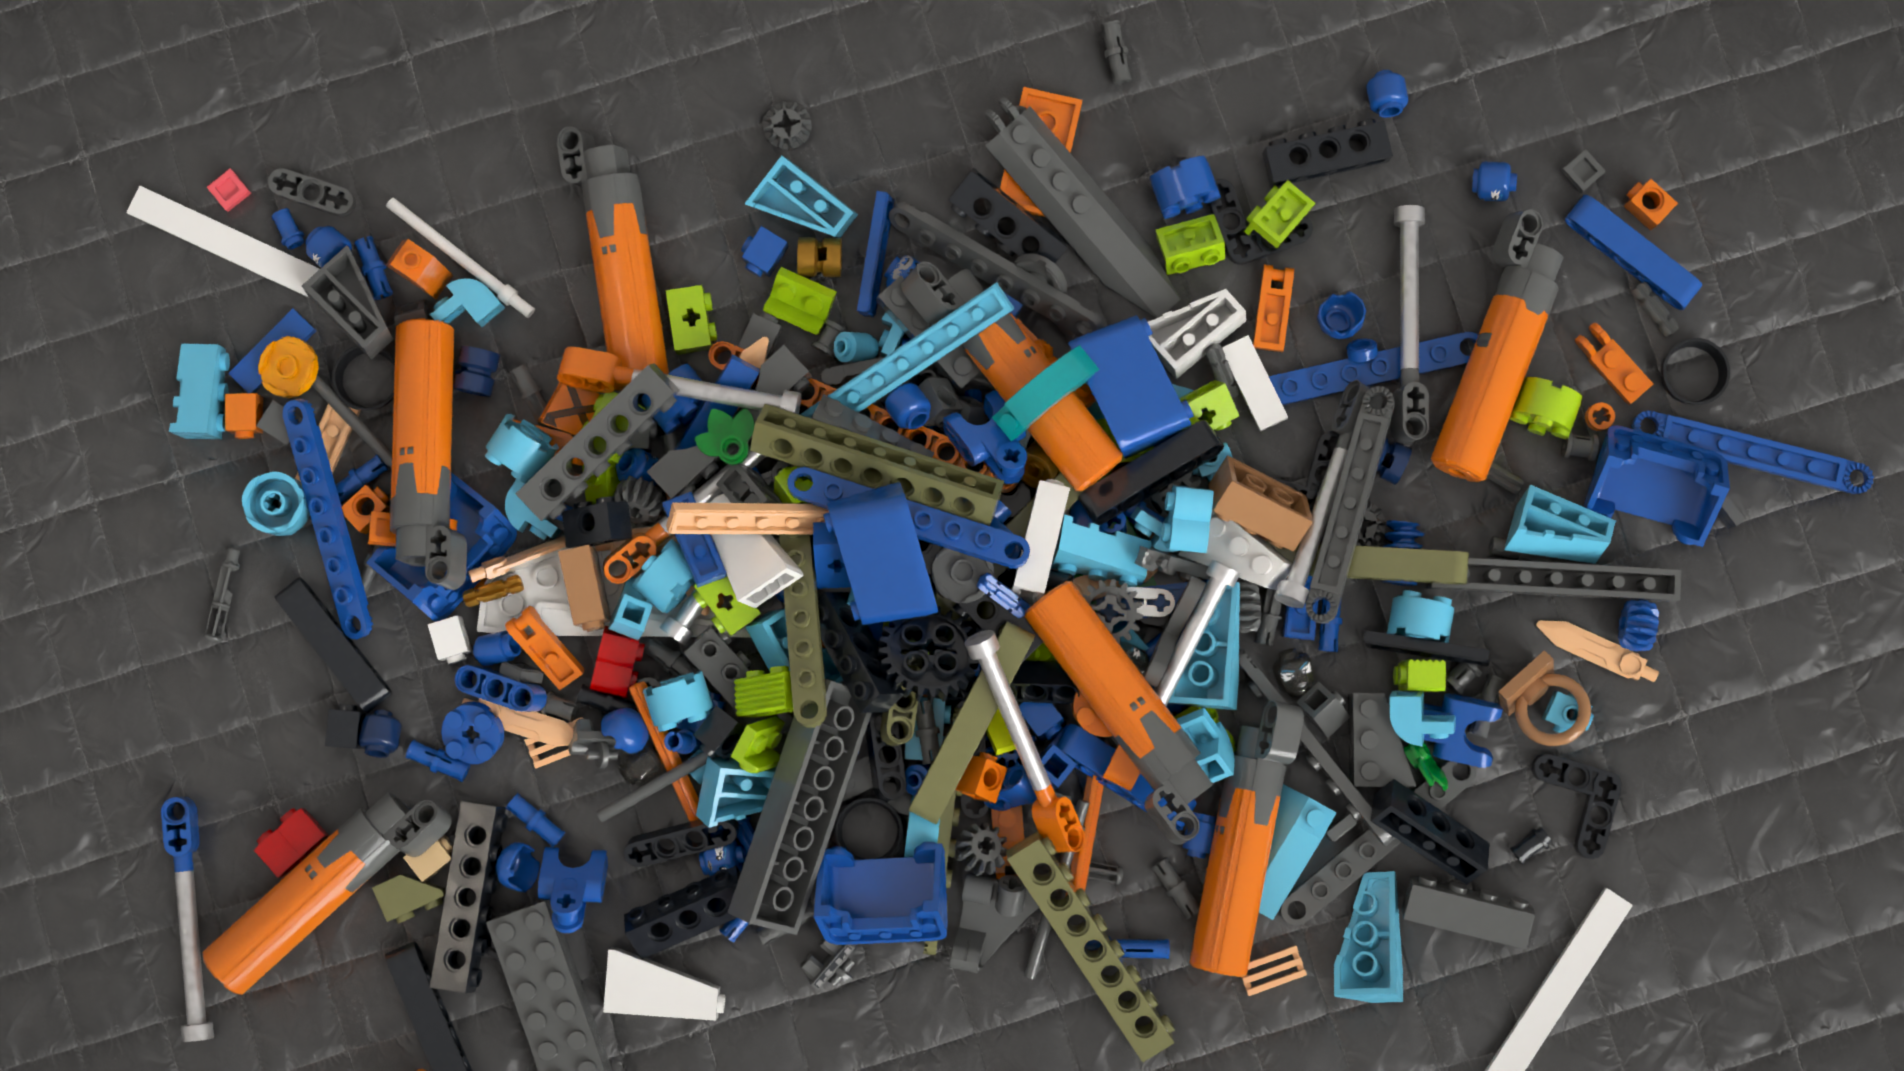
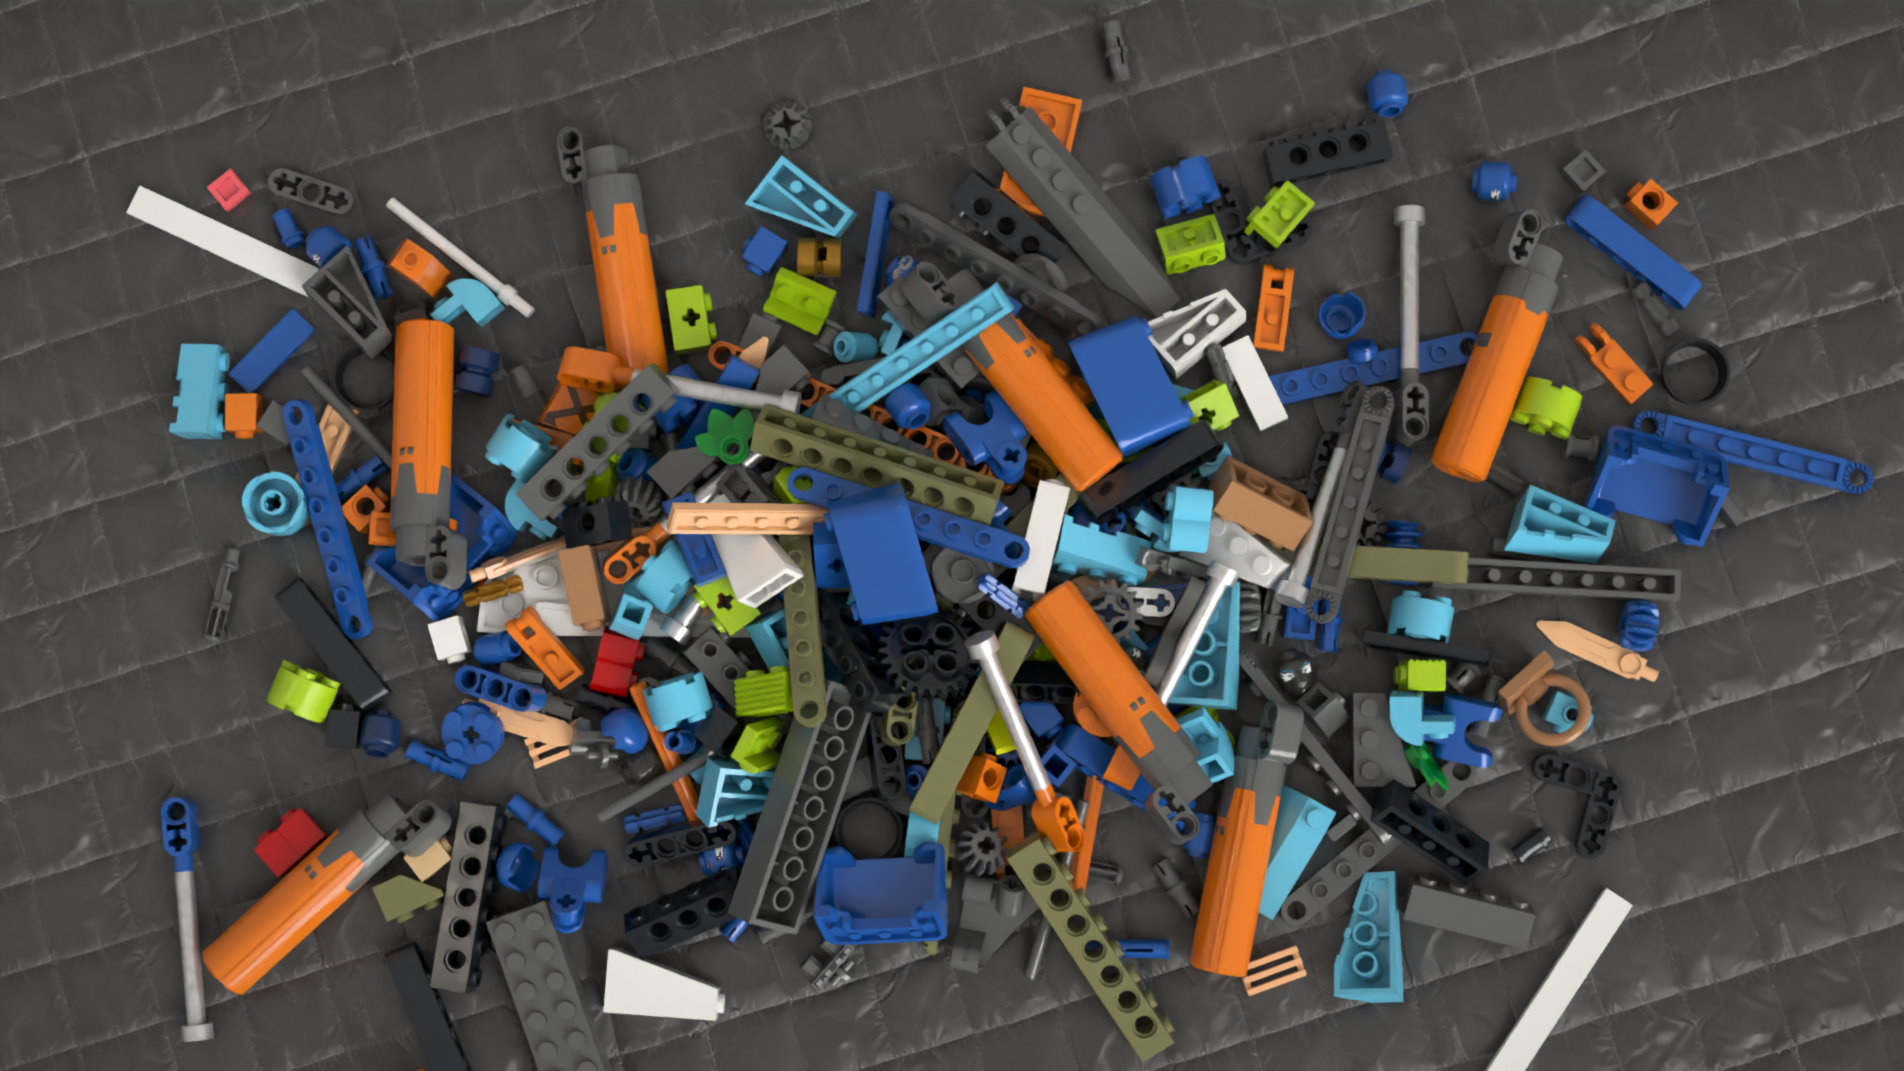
light orange tile [258,336,319,398] -> none
teal arch [992,345,1100,442] -> none
orange bush [1584,402,1615,431] -> none
none -> lime brick [266,659,341,723]
none -> blue axle [623,804,685,834]

